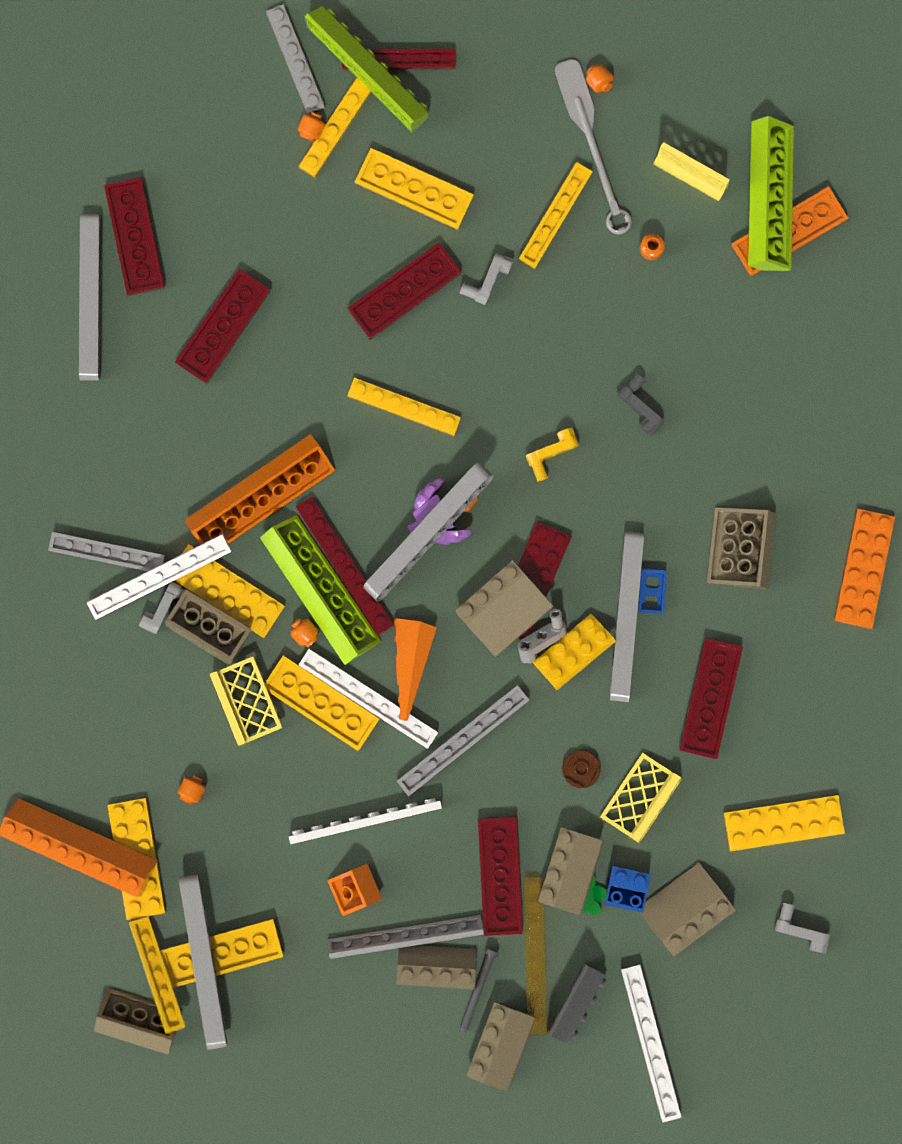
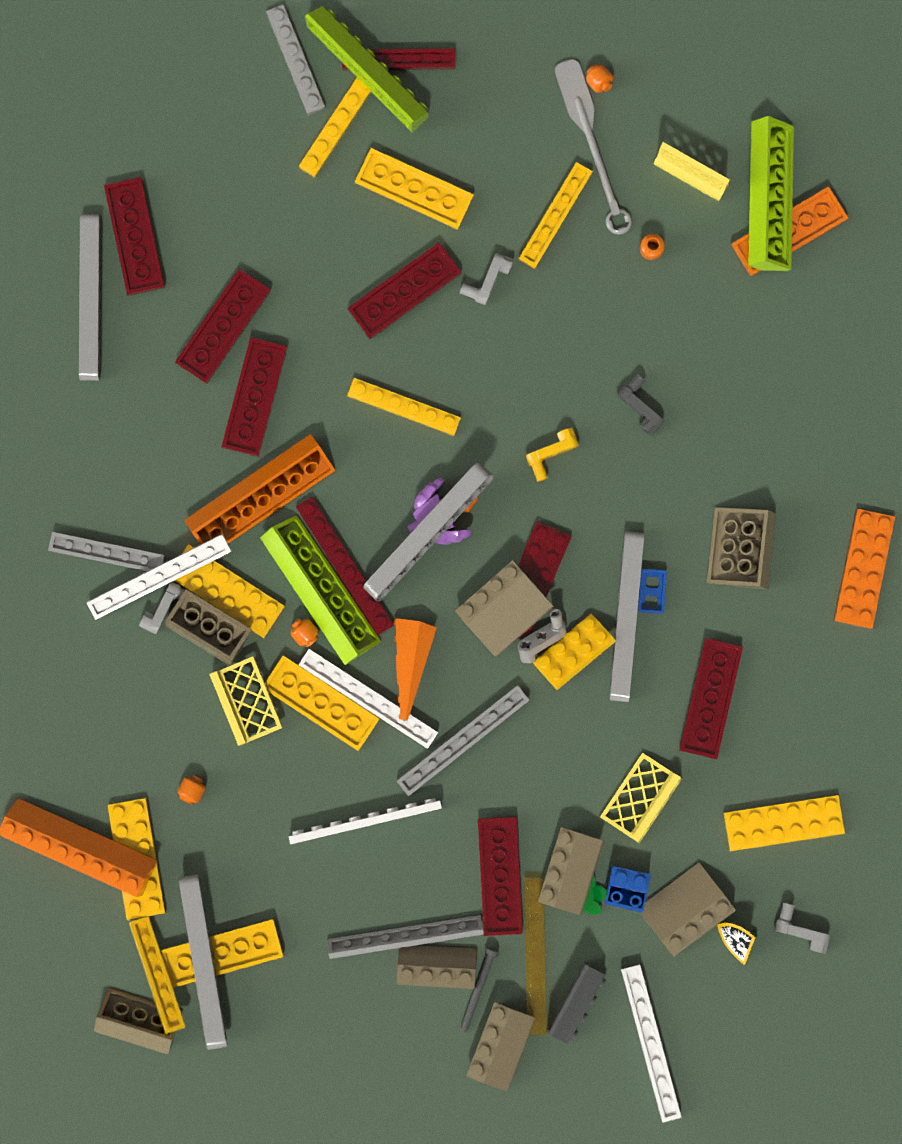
orange head [297,112,325,142] -> none
orange slope [327,864,382,916] -> none
reddish brown tile [562,750,601,788] -> none
none -> dark red plate [221,337,287,457]
none -> shield [717,922,757,965]

